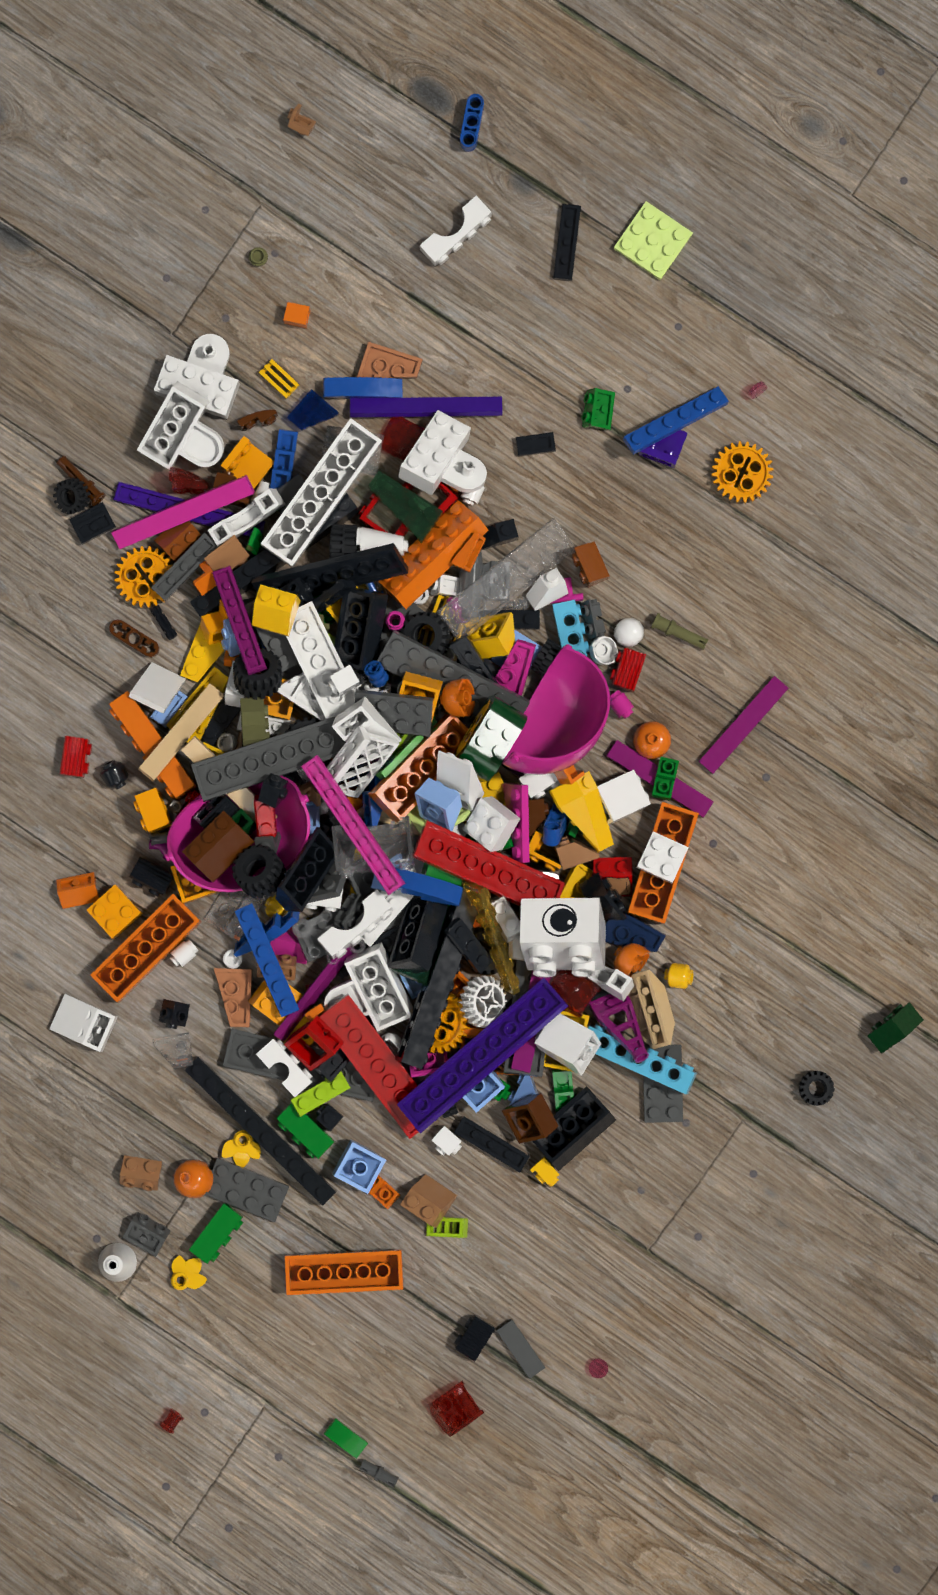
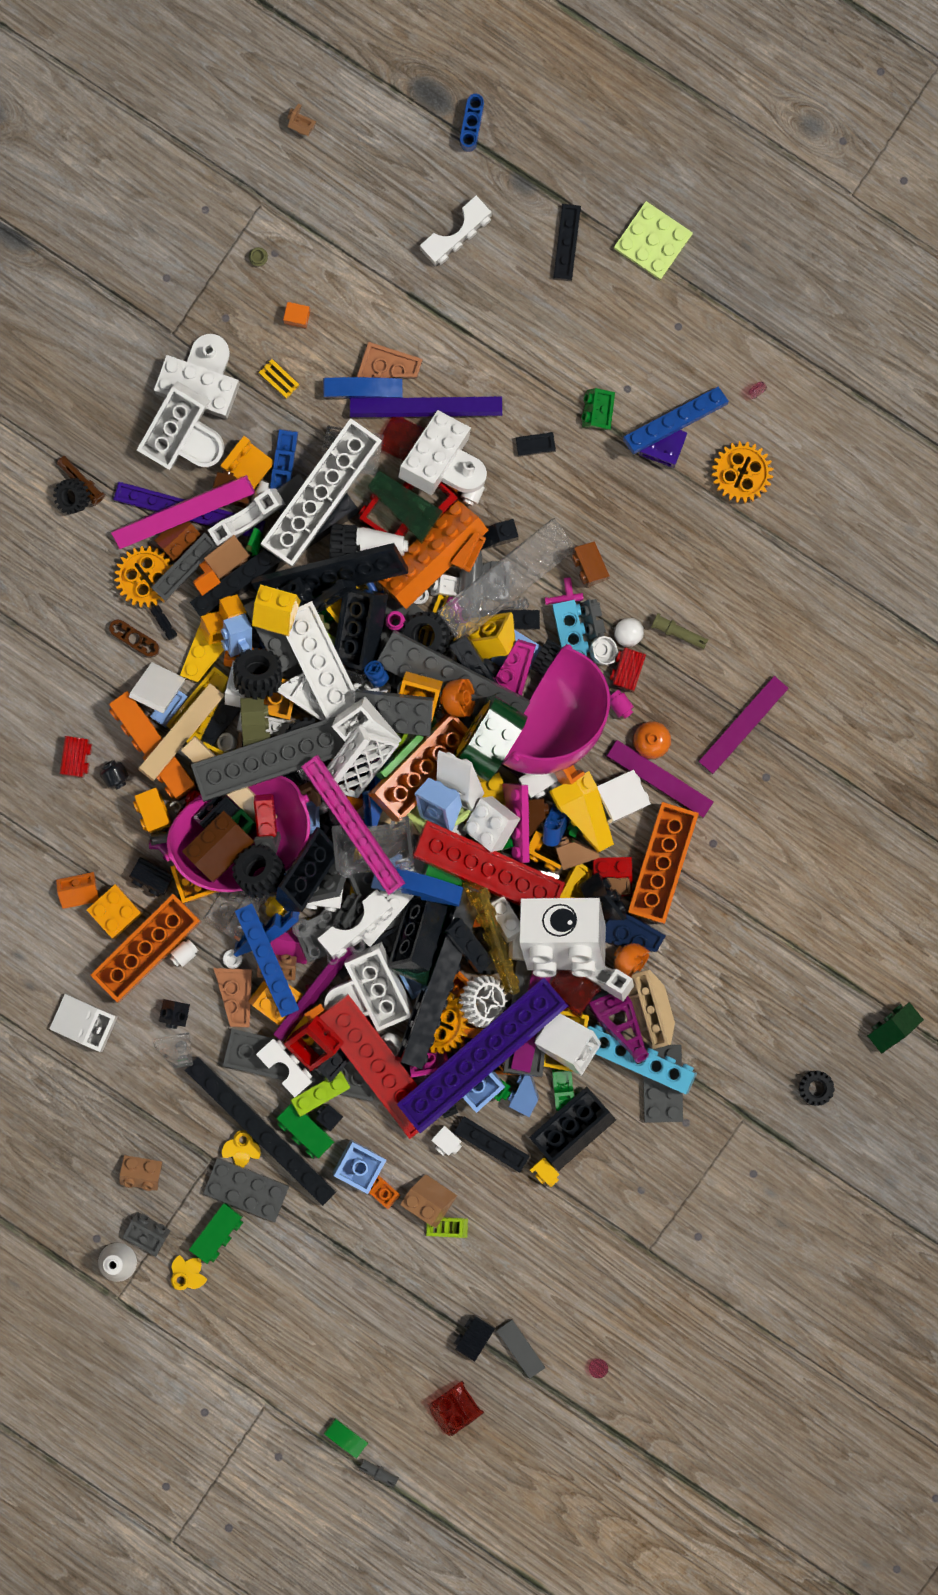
black plate [69,502,116,545] -> none
clear red bush [159,1408,184,1434] -> none
clear red slope [169,467,210,495] -> none
orange cylinder [174,1160,213,1198] -> none
magenta tile [212,566,267,675] -> none
reddish brown slope [237,410,278,431] -> none
black brick [258,773,288,808] -> none
orange brick [285,1249,404,1295] -> none
clear blue wing [287,389,339,431] -> none
white brick [328,665,360,696] -> none
reddish brown slope [501,1093,559,1144] -> none
white slope [526,568,568,611] -> none
white brick [636,831,689,884] -> none
green slope [651,757,679,801] -> none
yellow head [664,963,694,989] -> none

